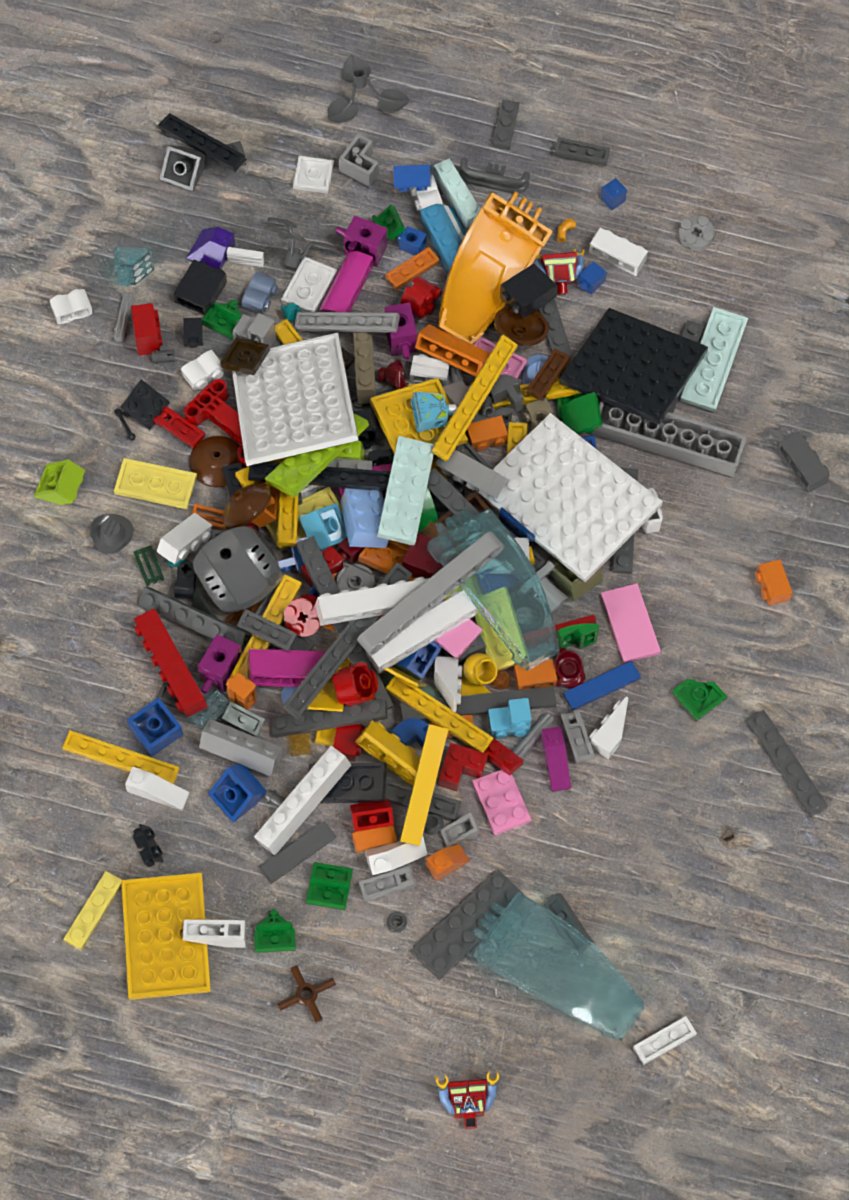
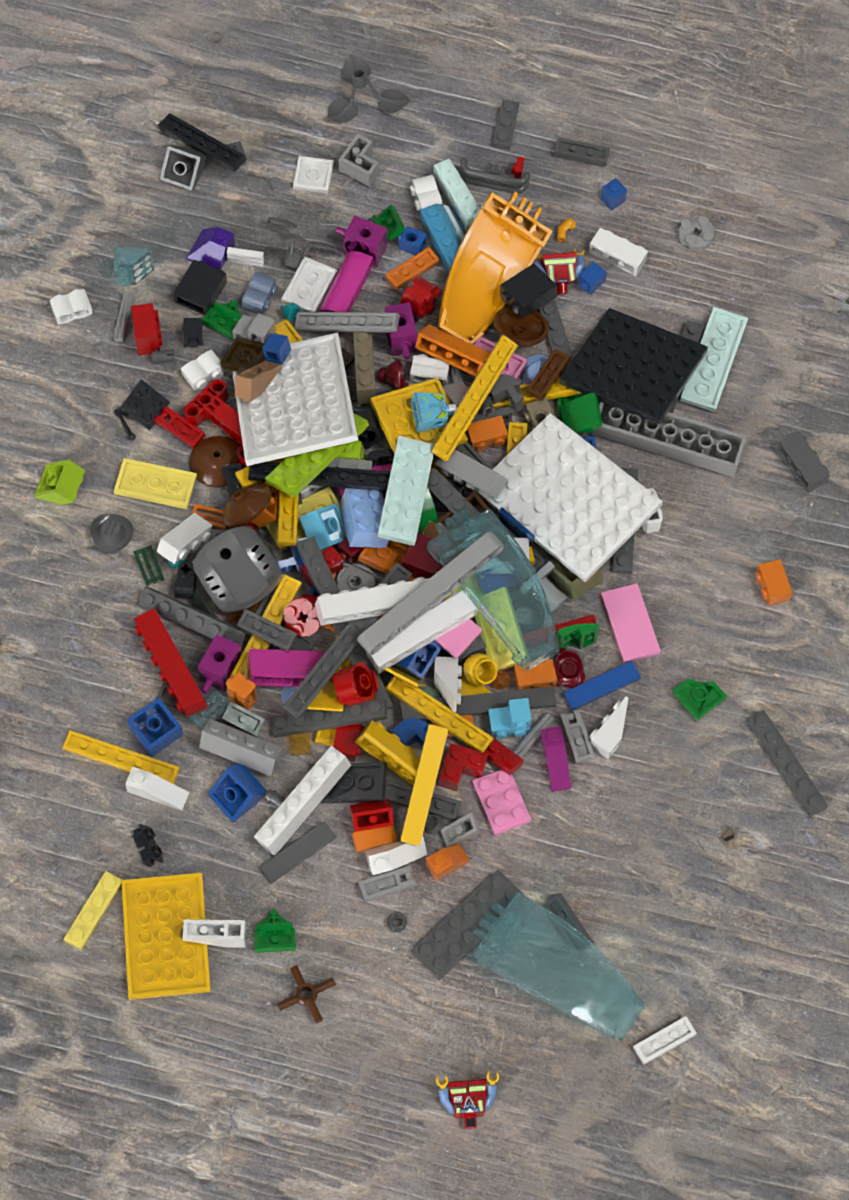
green slope [306,862,353,910] -> none
blue slope [393,165,432,192] -> none
none -> medium nougat slope [235,361,282,402]
none -> blue brick [262,333,291,365]
none -> red plate [511,156,525,179]

